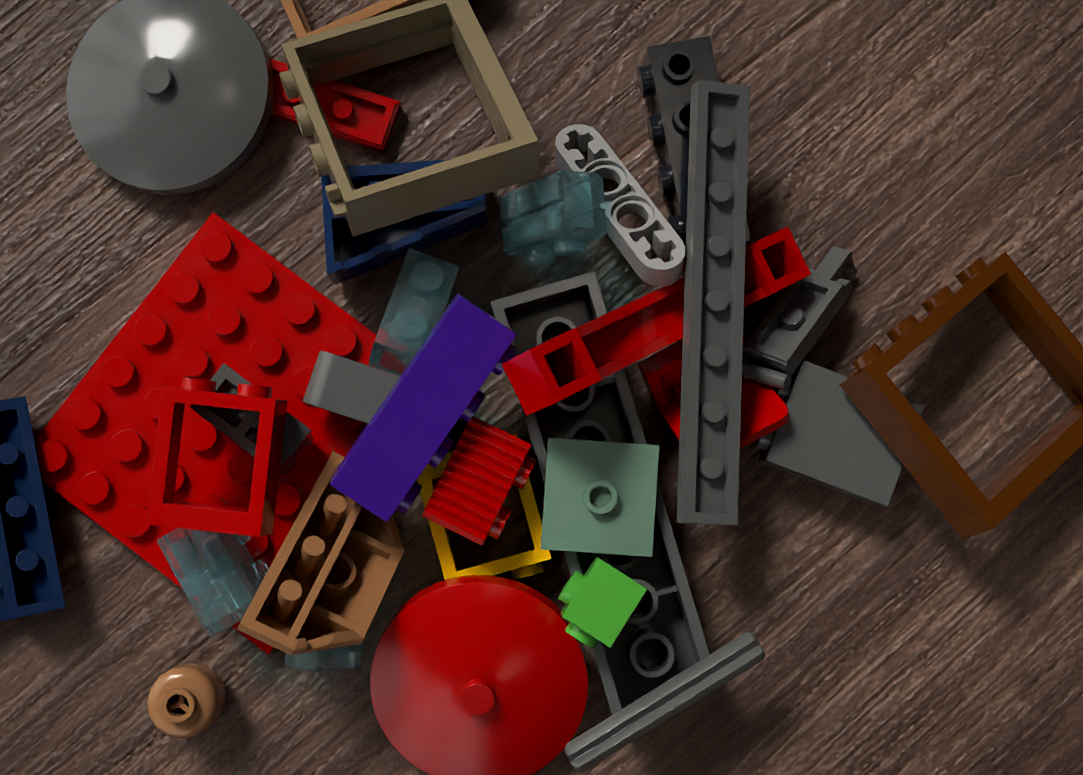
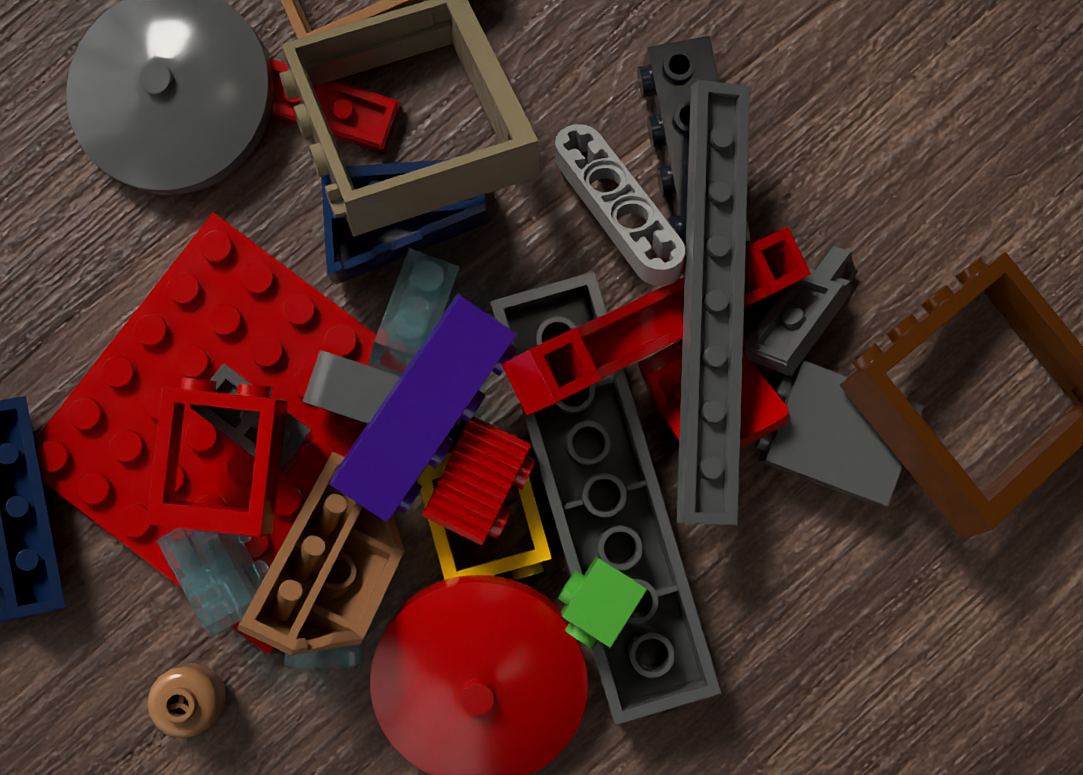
clear light blue brick [500,170,607,265] -> none
sand green plate [541,438,659,557] -> none
dark grey axle [565,632,765,773] -> none
dark grey piece [742,358,791,390] -> none

